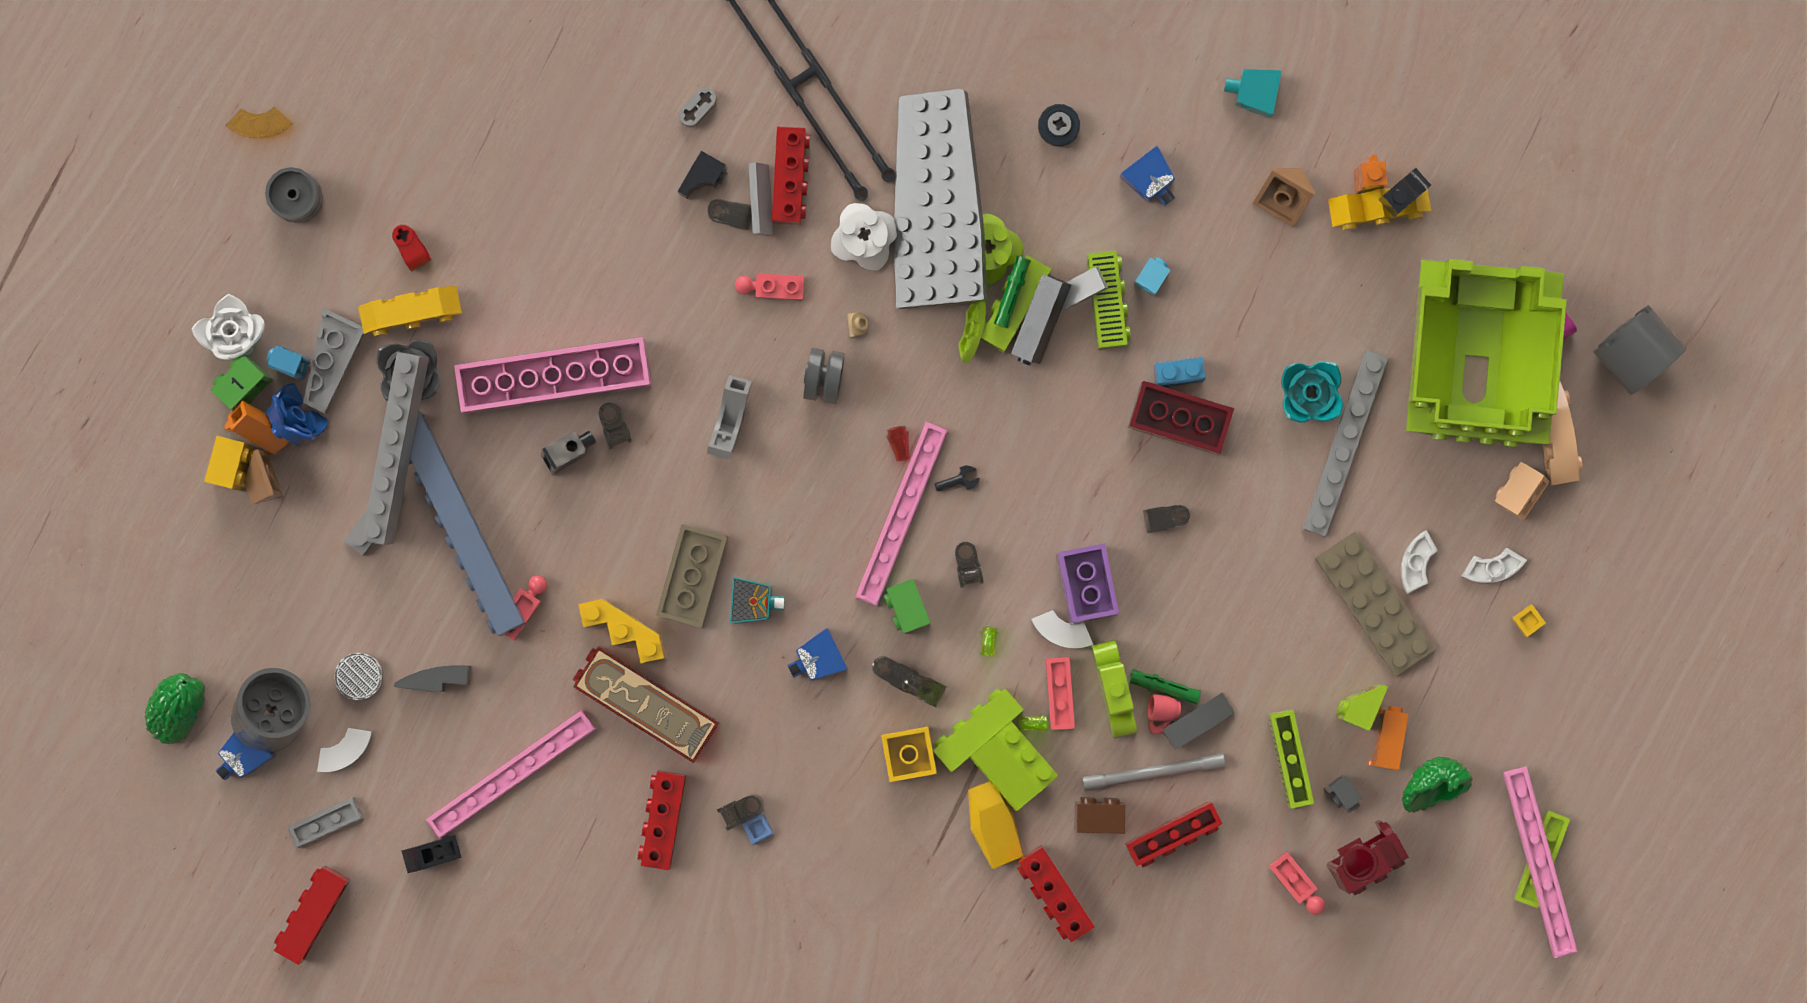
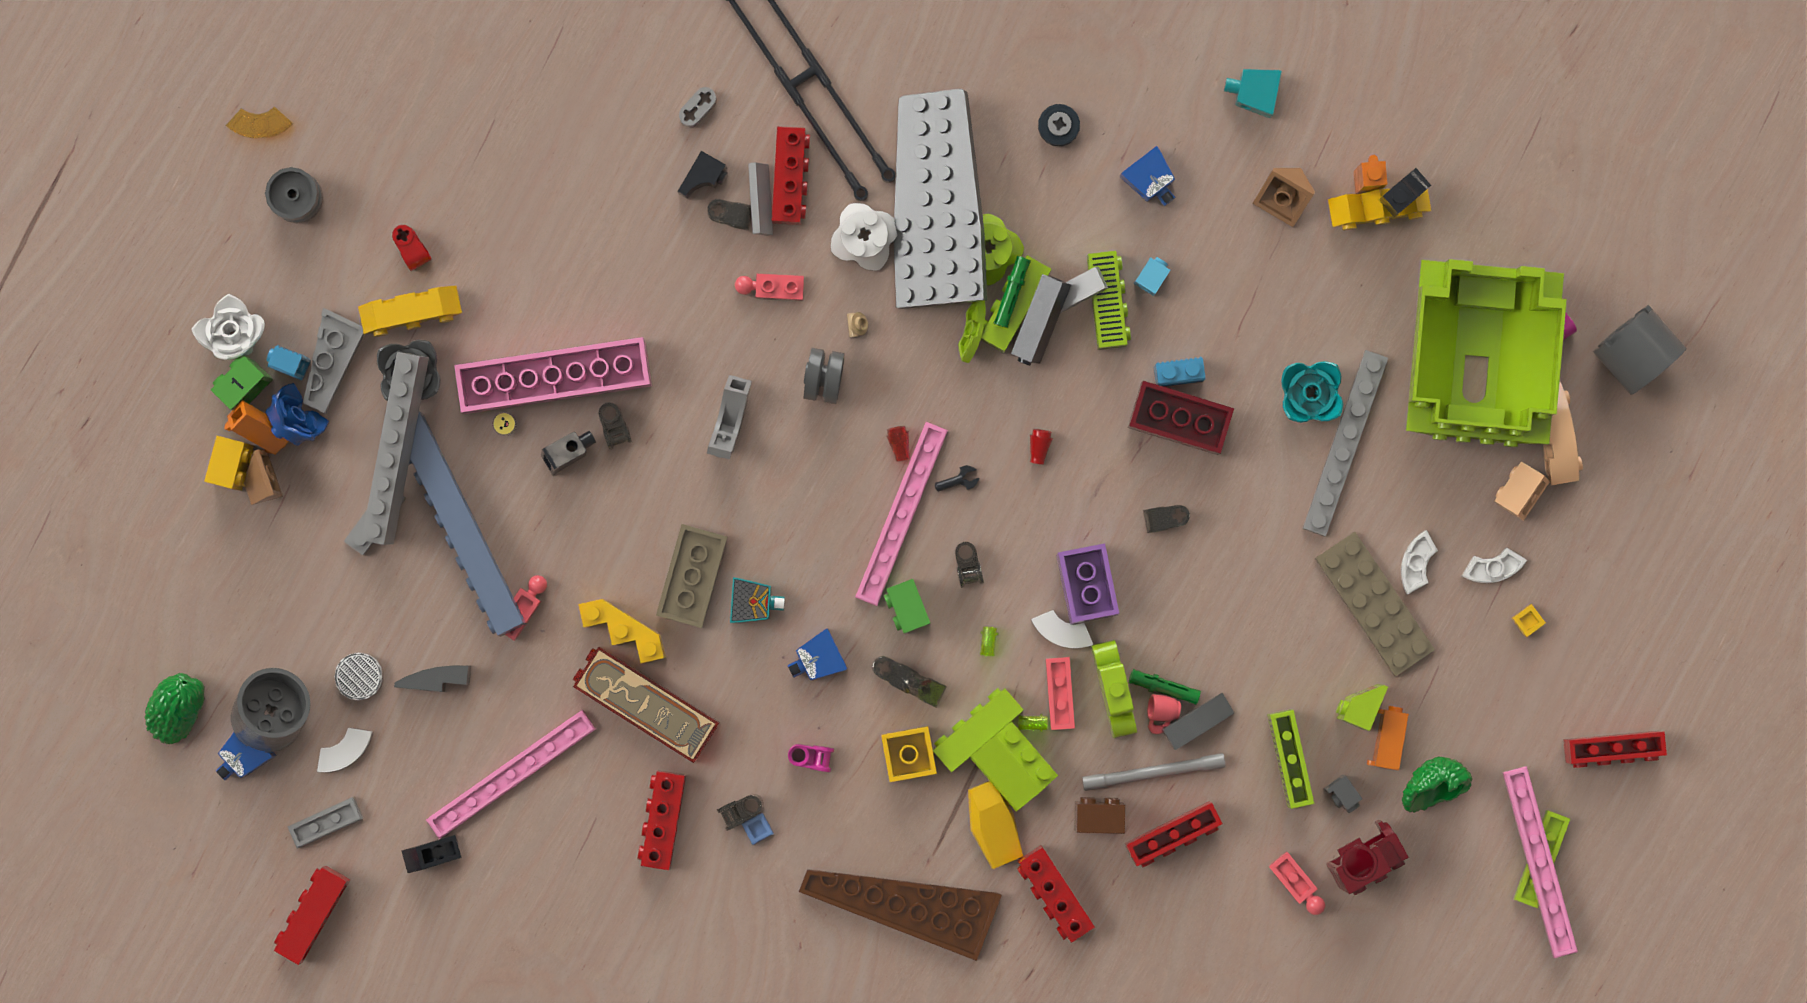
none -> light yellow tile [492,412,517,436]
none -> dark pink piece [788,744,834,772]
none -> reddish brown wing [799,869,1002,961]
none -> red cone [1030,429,1053,465]
none -> red brick [1563,731,1667,768]

